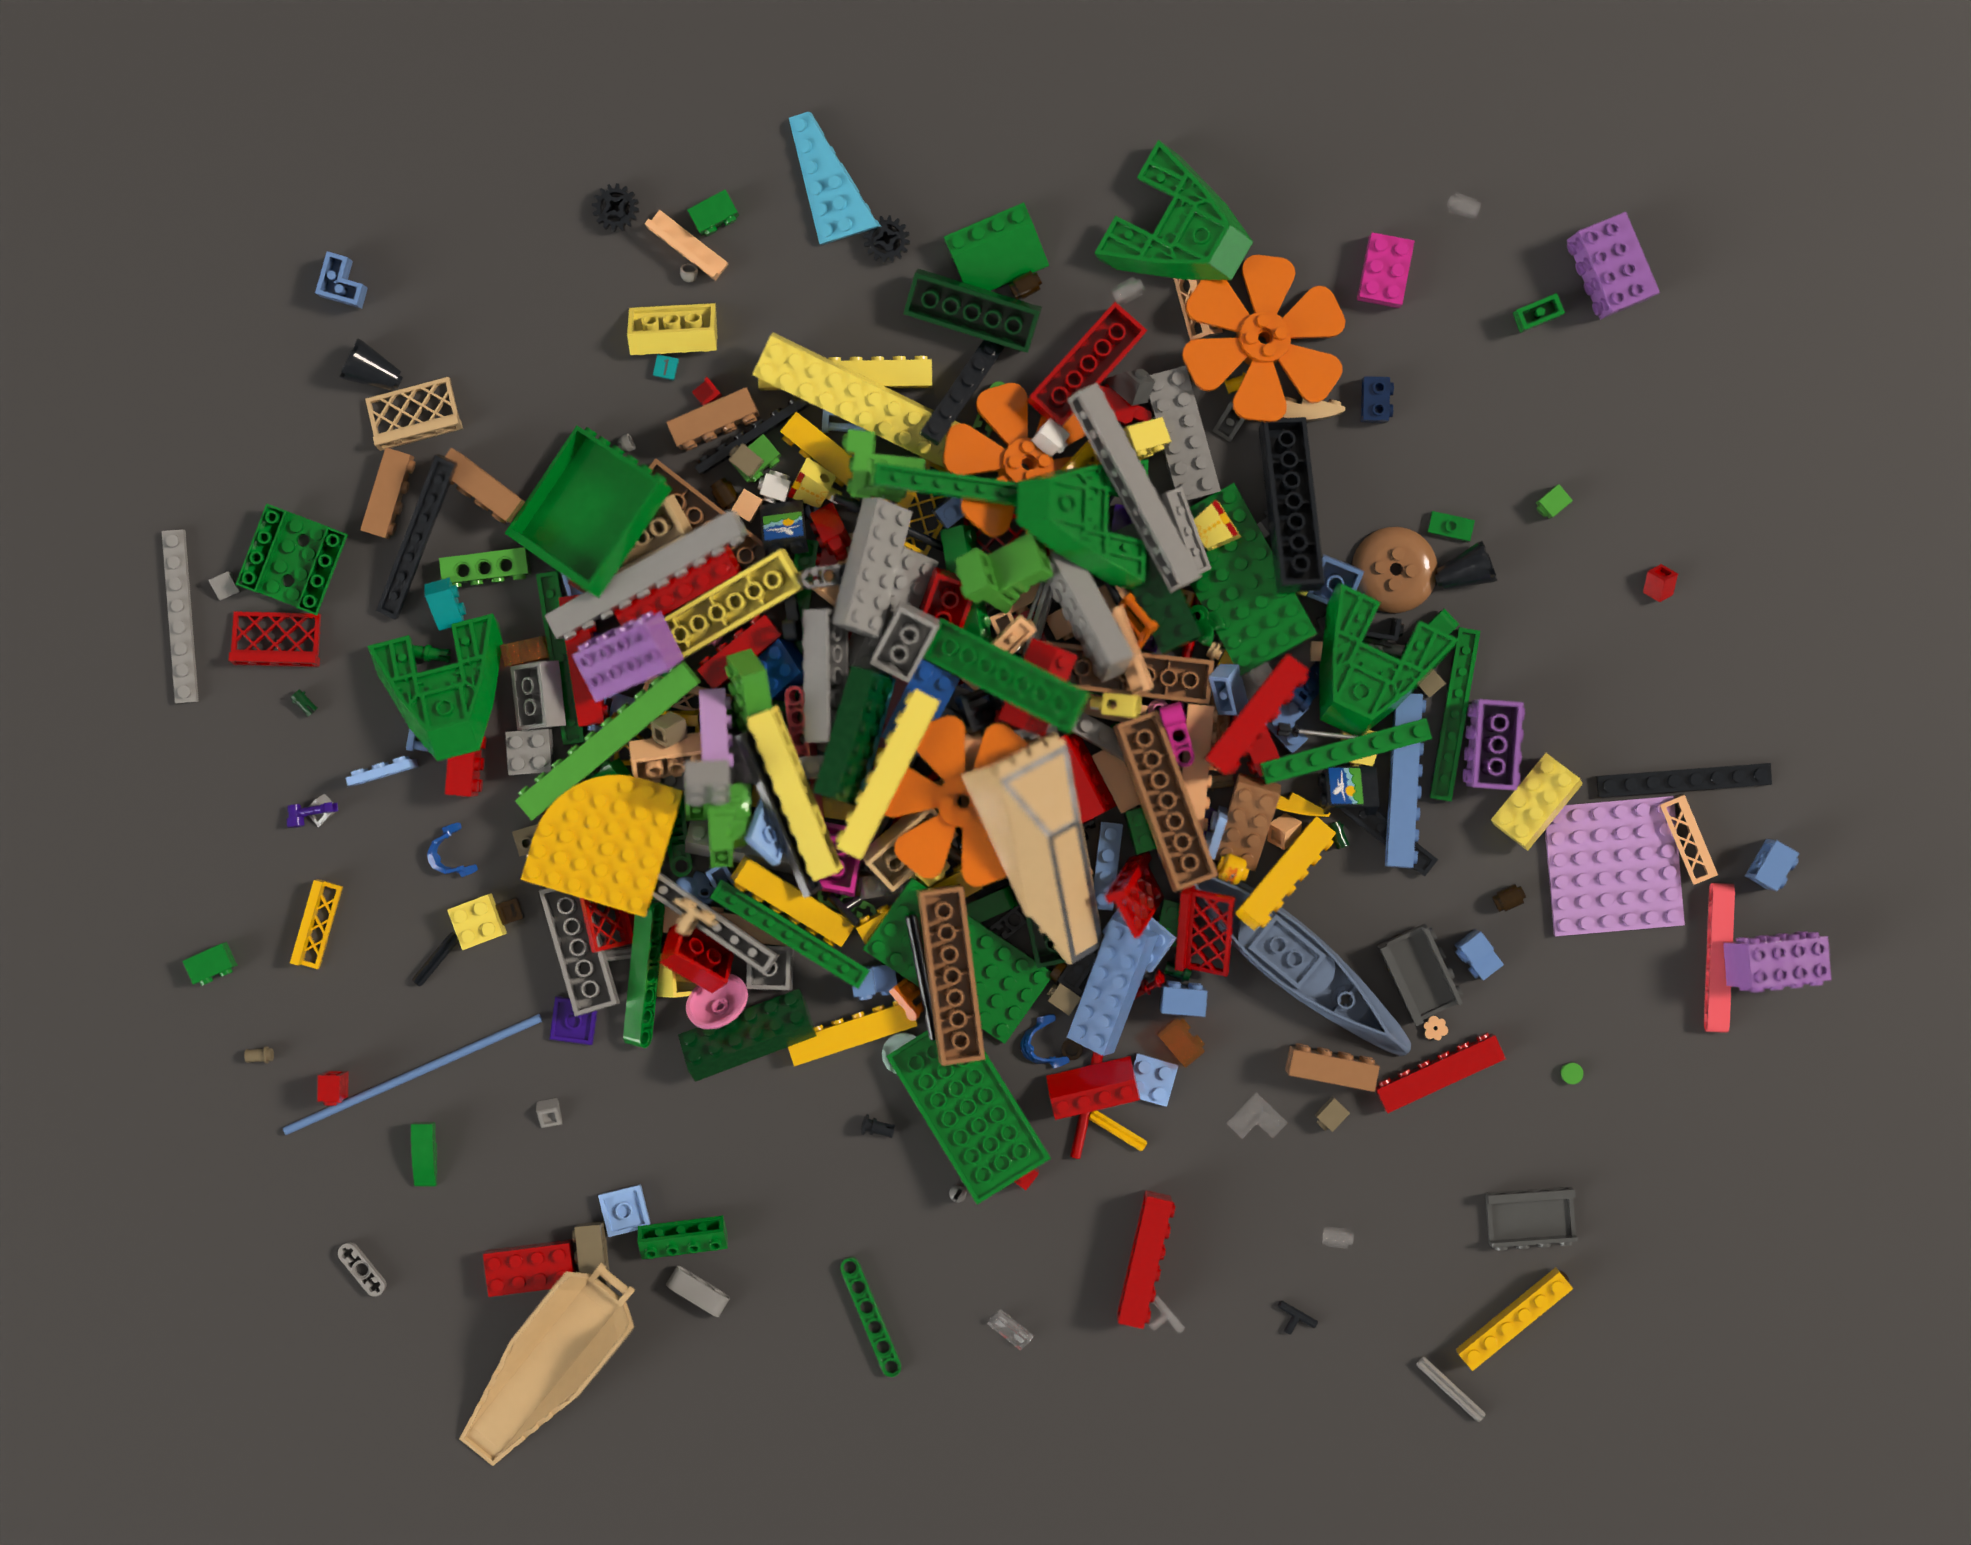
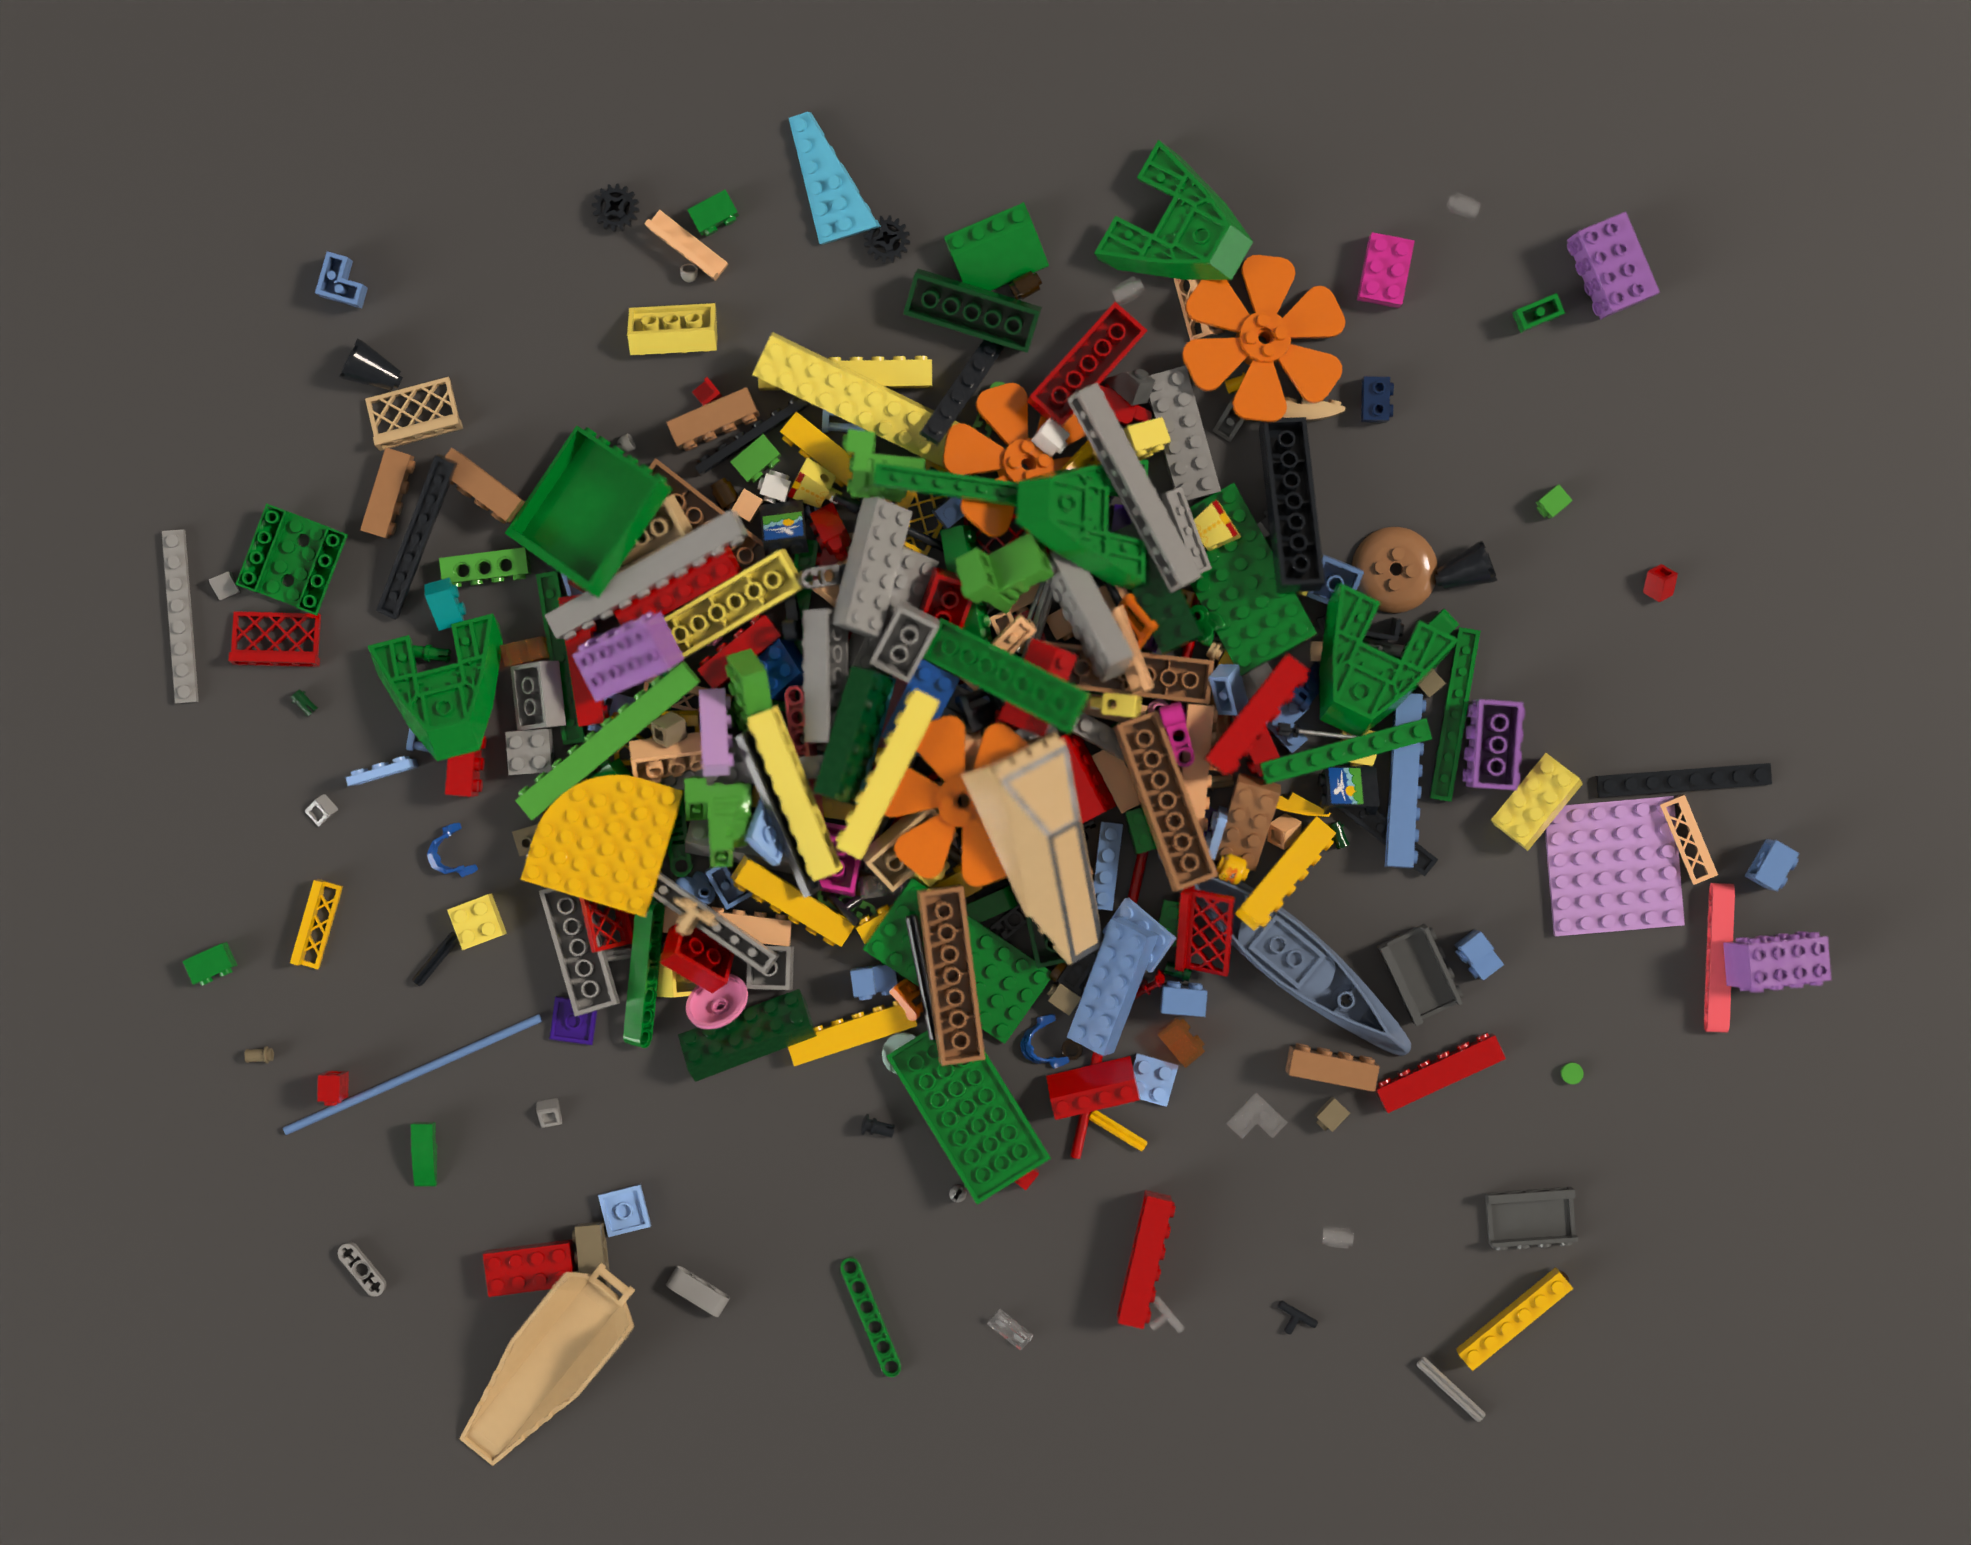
dark purple brick [287,802,338,828] -> none
dark brown tile [496,898,524,925] -> none
green brick [638,1215,728,1260] -> none
teal tile [653,354,679,381] -> none
light grey brick [684,760,730,806] -> none
green plate [710,879,870,989] -> none
dark tan brick [729,443,764,478] -> none
red fence [1105,851,1164,939] -> none
light nougat plant [1423,1016,1448,1040] -> none
green plate [1427,511,1475,542] -> none
dark brown brick [1492,884,1526,912] -> none

